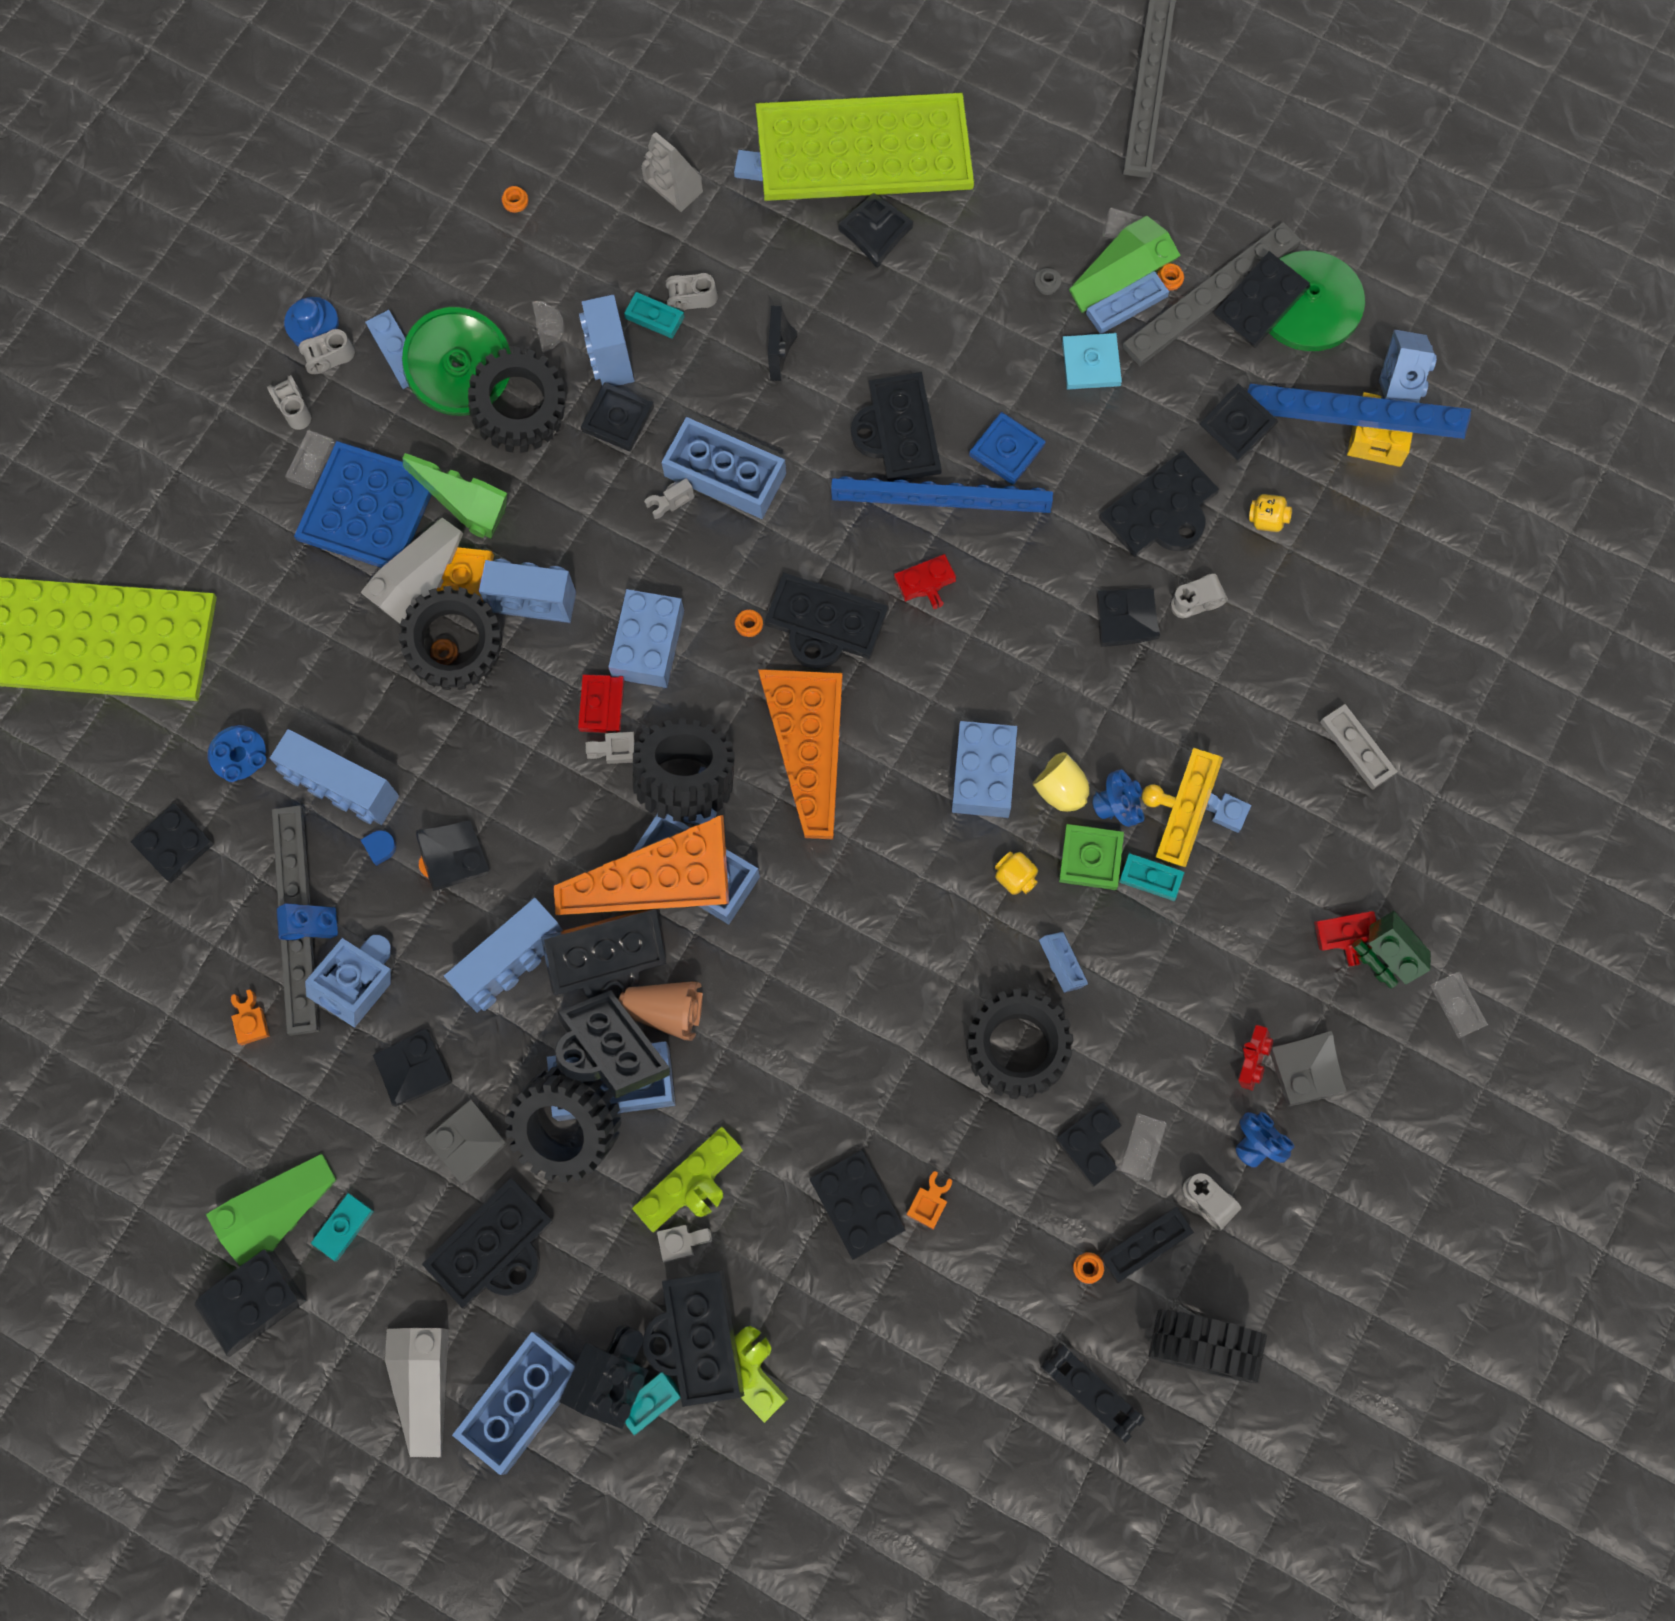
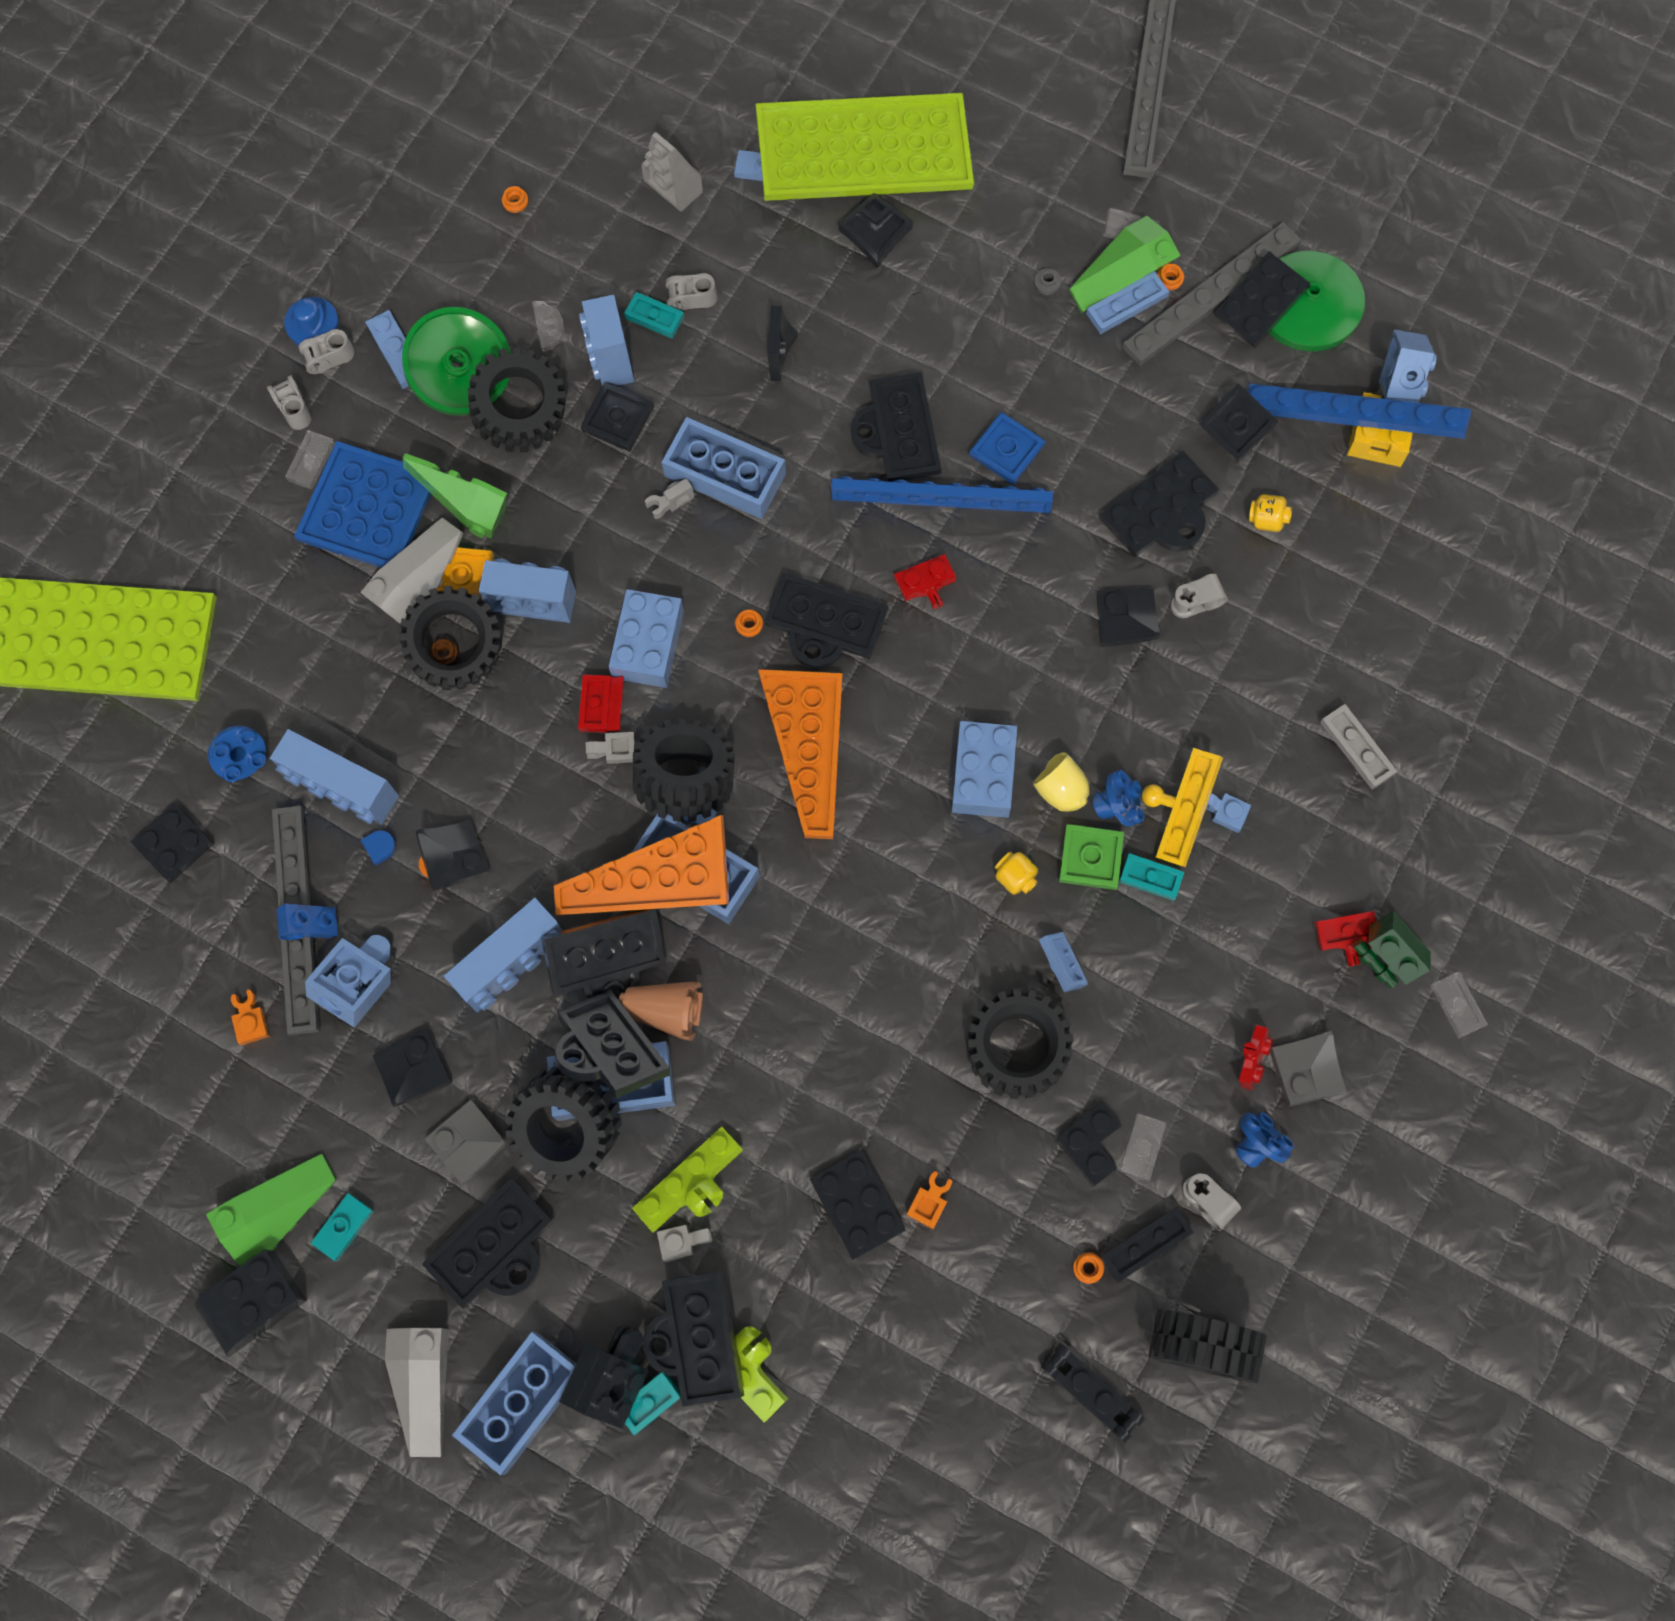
medium azure plate [1062,333,1122,389] -> none

